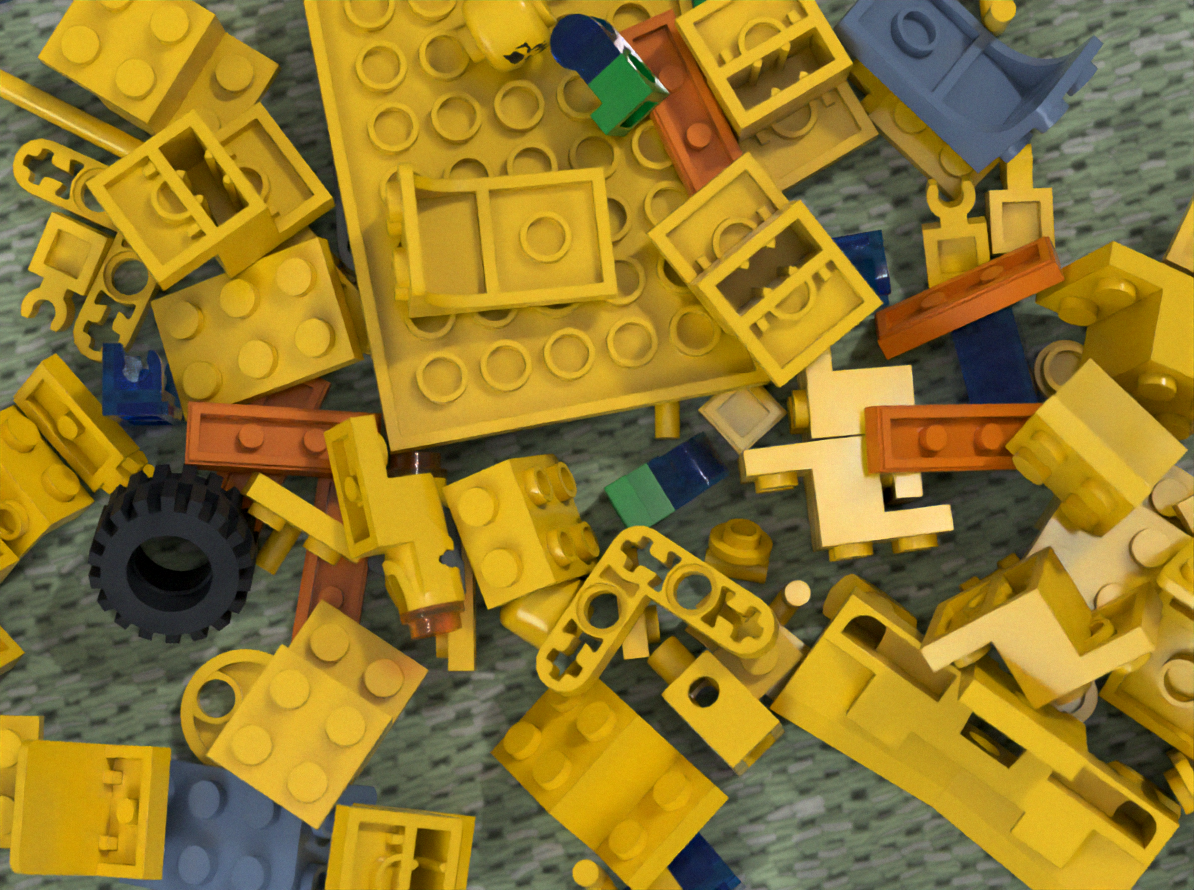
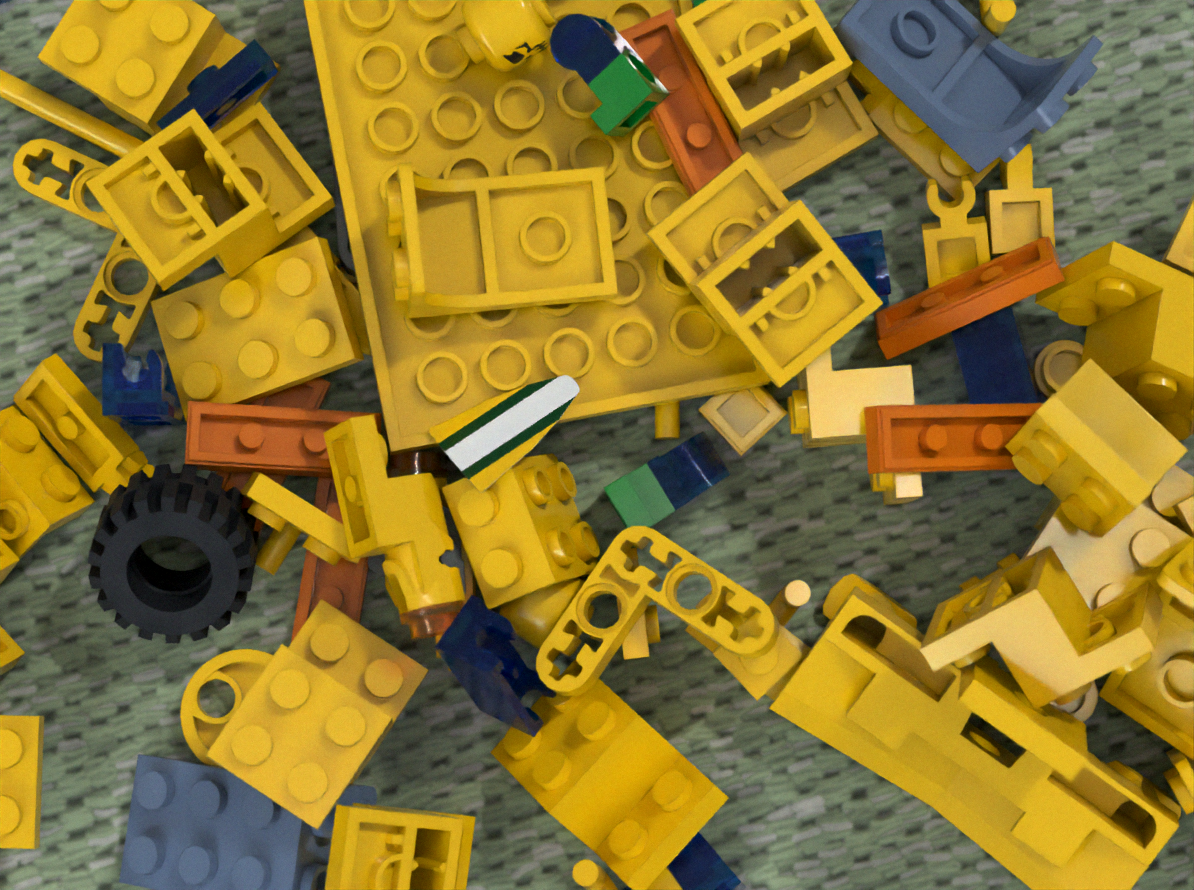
yellow bracket [10,739,171,880] -> none
yellow plate [21,212,115,332] -> none
yellow torso [647,635,785,777] -> none
yellow plate [704,518,773,584] -> none
yellow bracket [737,435,954,562] -> none
none -> clear blue plate [156,39,279,130]
none -> sticker [428,375,580,493]
none -> clear blue hinge [435,595,556,737]

